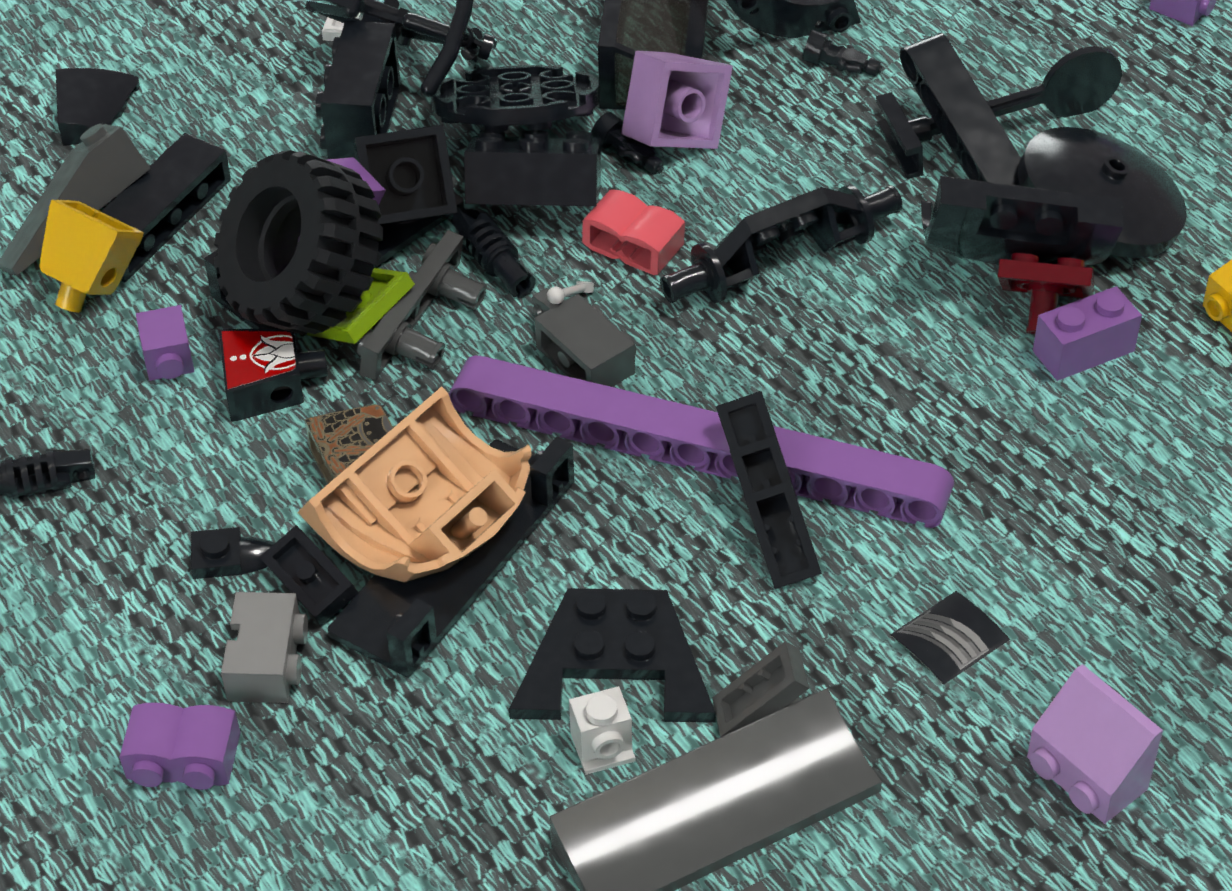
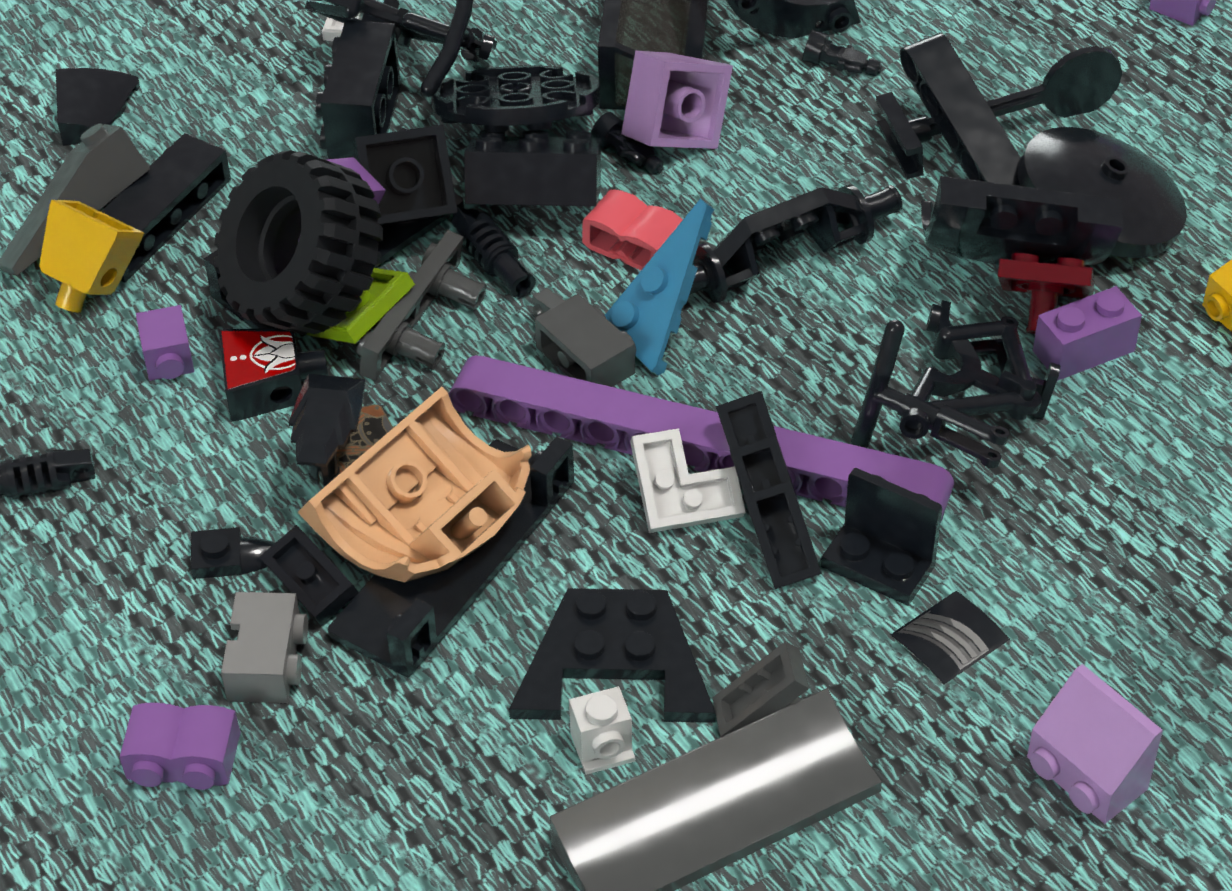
white hinge [547,281,594,304] -> none
none -> black connector [288,374,365,486]
none -> dark azure wing [605,199,715,375]
none -> white plate [630,428,746,533]
none -> black bracket [821,468,942,606]
none -> black piece [851,300,1061,468]

